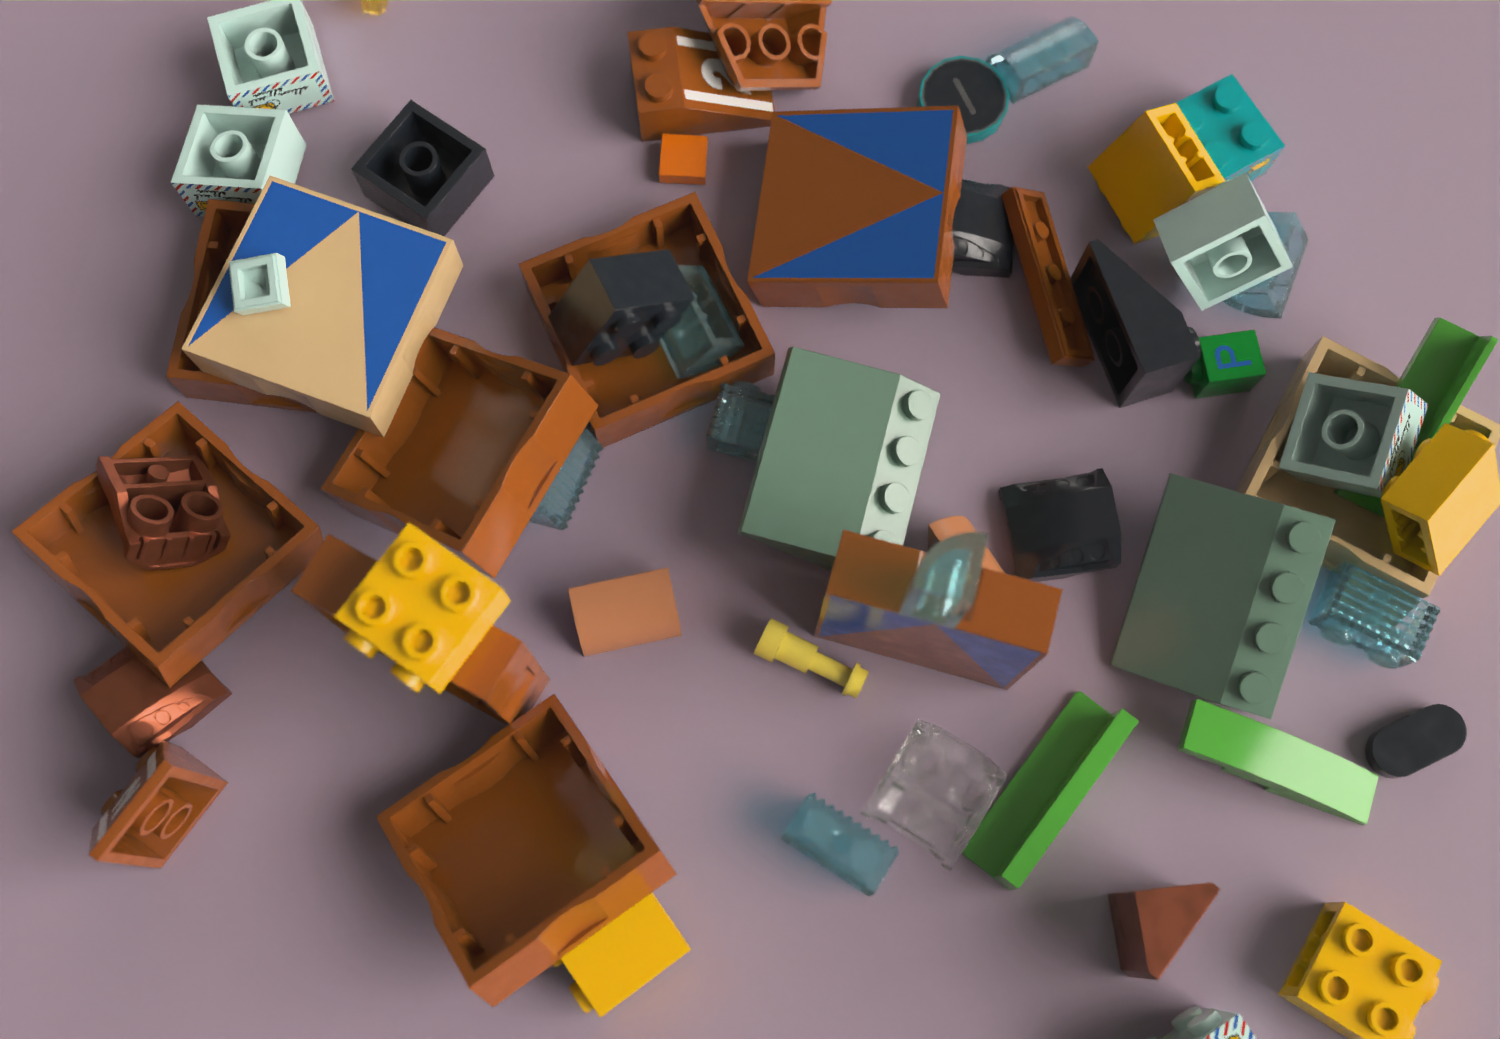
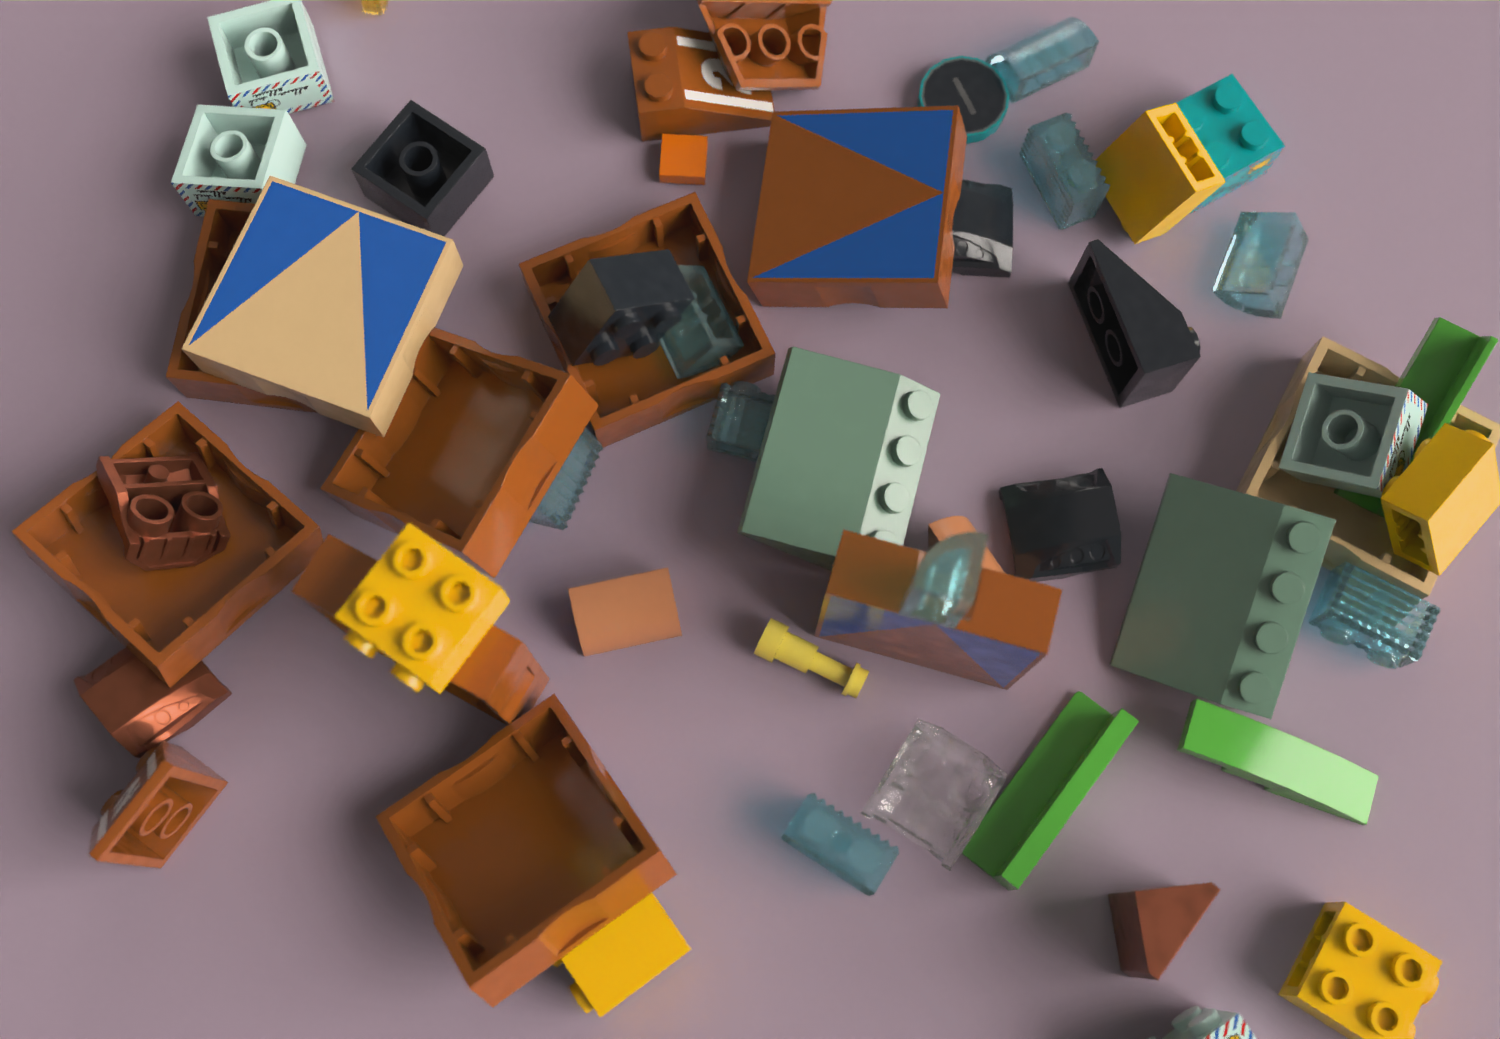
light aqua tile [228,253,291,315] -> none
dark orange tile [1001,186,1095,367] -> none
light aqua brick [1153,172,1293,311] -> none
green brick [1184,329,1266,399] -> none
black tile [1365,704,1467,779] -> none
none -> clear light blue brick [1019,112,1110,230]

